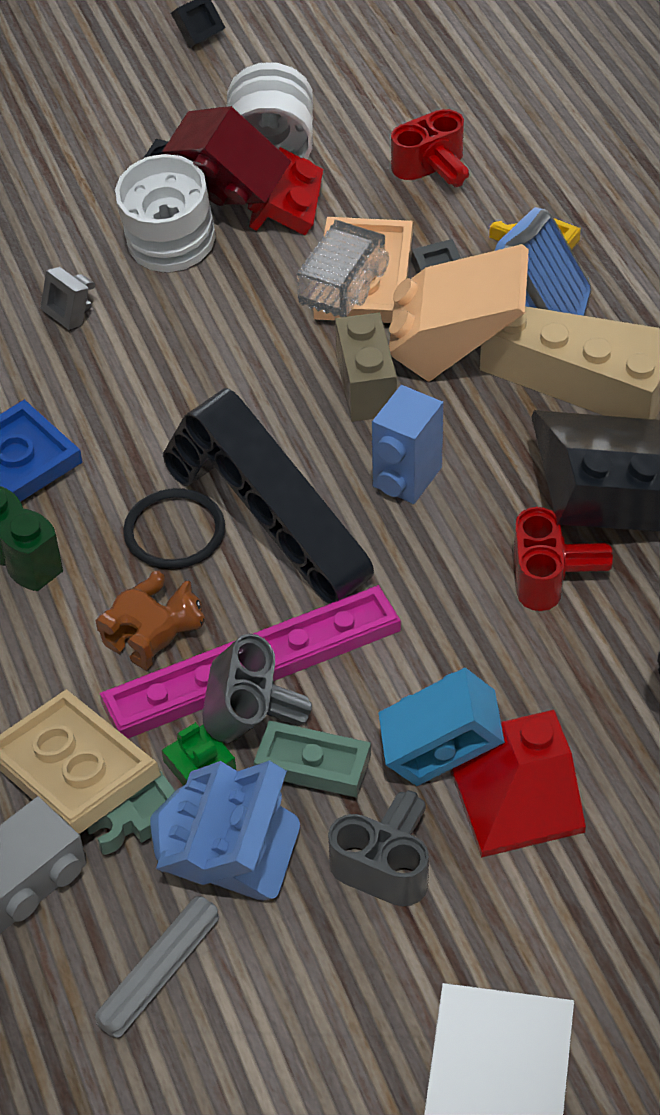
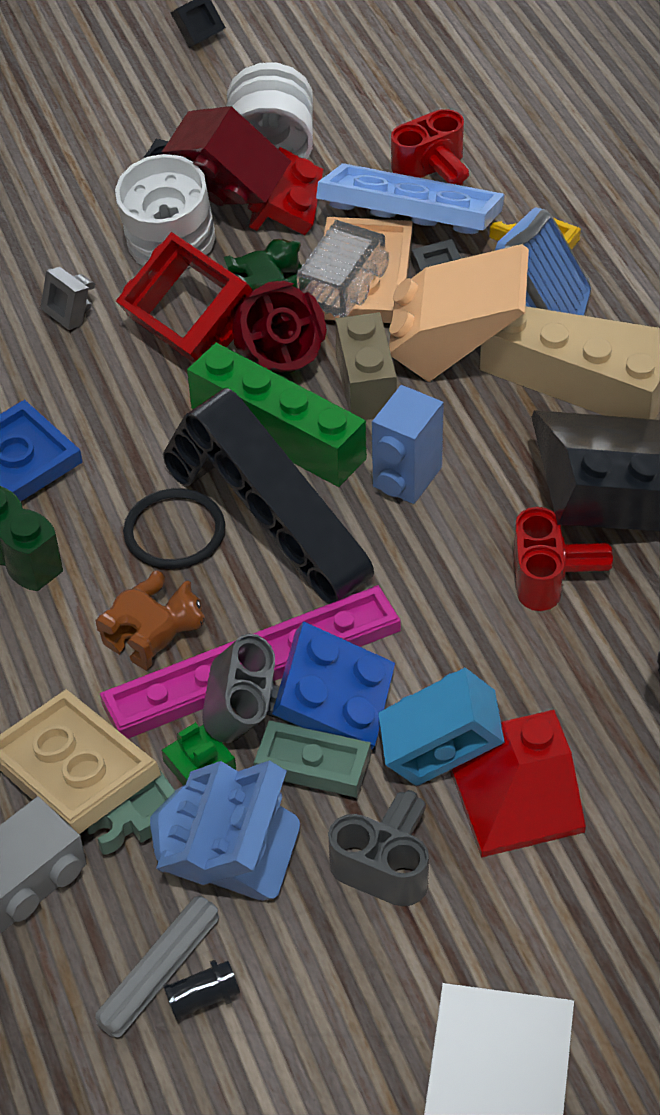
none -> red window [115,232,253,363]
none -> black pin [163,960,241,1021]
none -> green brick [187,343,367,488]
none -> dark green animal [223,239,315,290]
none -> dark red cylinder [232,281,327,374]
none -> blue plate [272,621,395,750]
none -> light blue plate [316,163,505,234]

